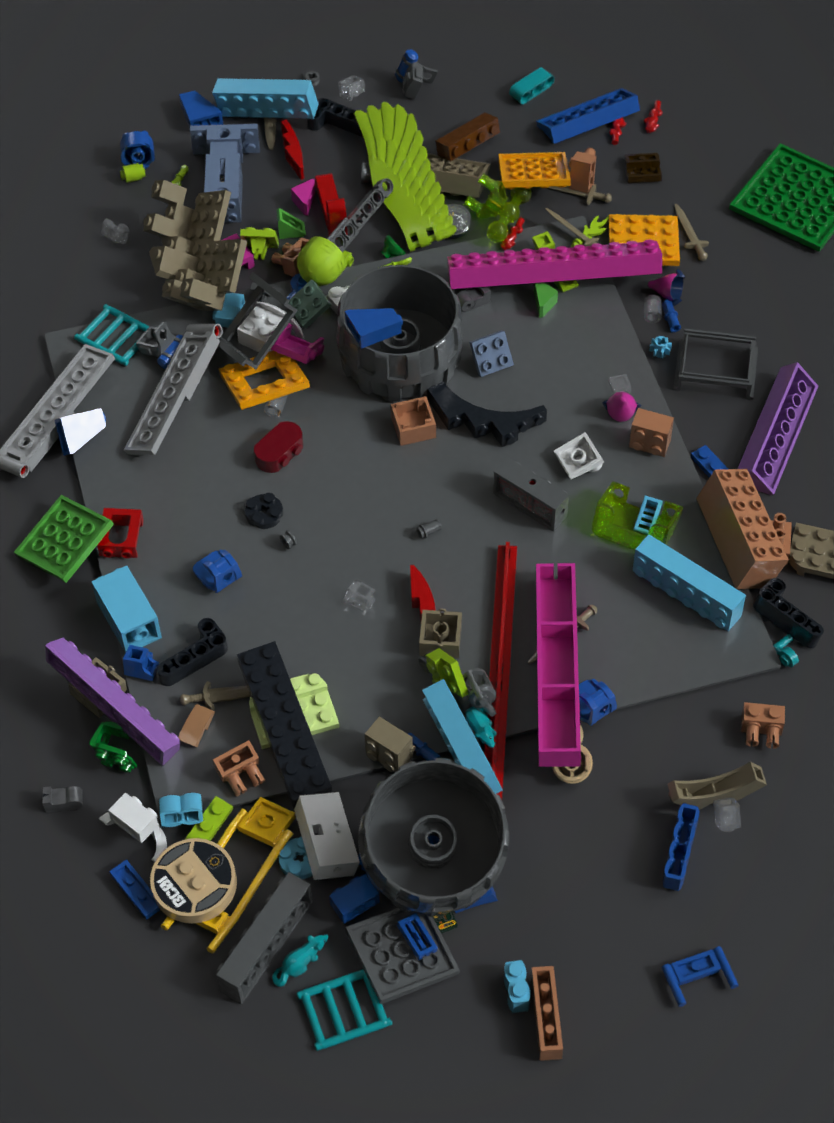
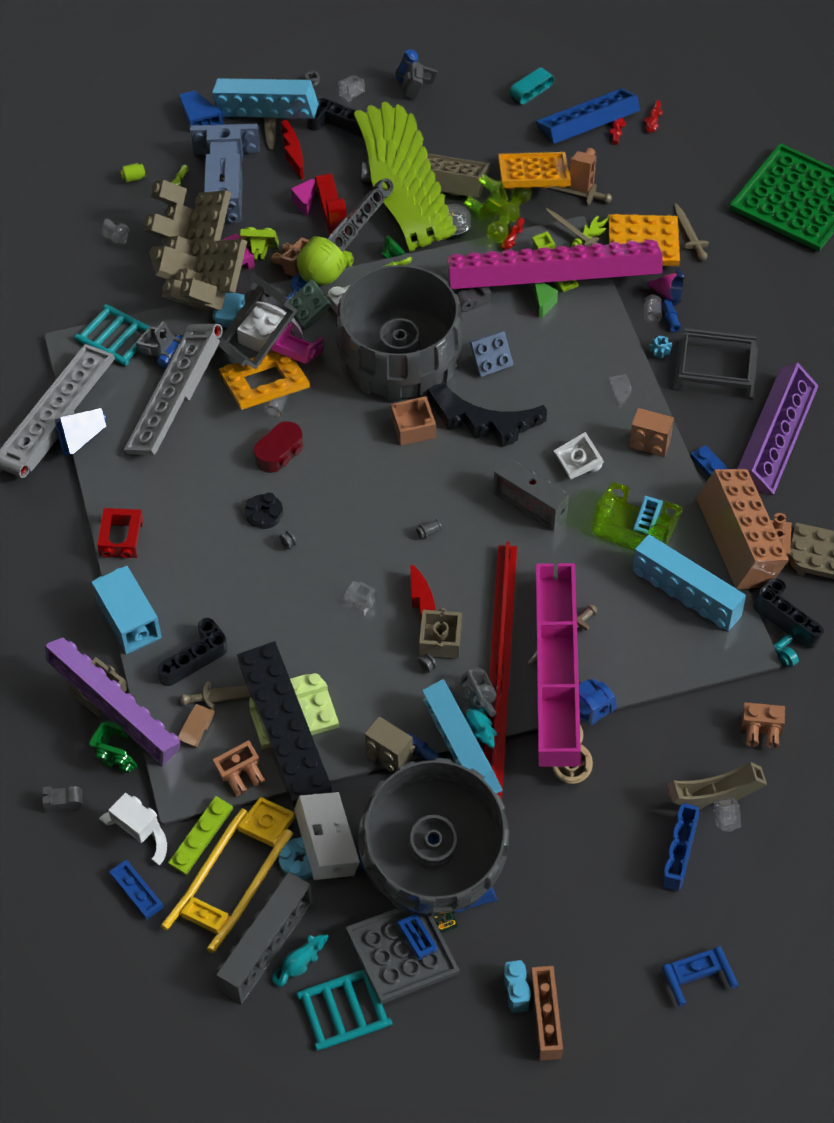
bright green plate [14,495,114,583] -> none
blue brick [120,131,155,169] -> none
blue brick [123,645,159,681] -> none
piece [150,838,237,923] -> none
medium azure brick [159,793,203,827] -> none
blue piece [193,550,242,593] -> none
bright green slope [277,208,306,239] -> none
blue brick [329,874,380,924] -> none
blue slope [345,308,403,349] -> none
lime plate [426,648,469,698] -> none
reddish brown brick [435,112,500,161] -> none
dark pink hat [602,391,642,422] -> none
dark brown slope [625,153,662,183] -> none

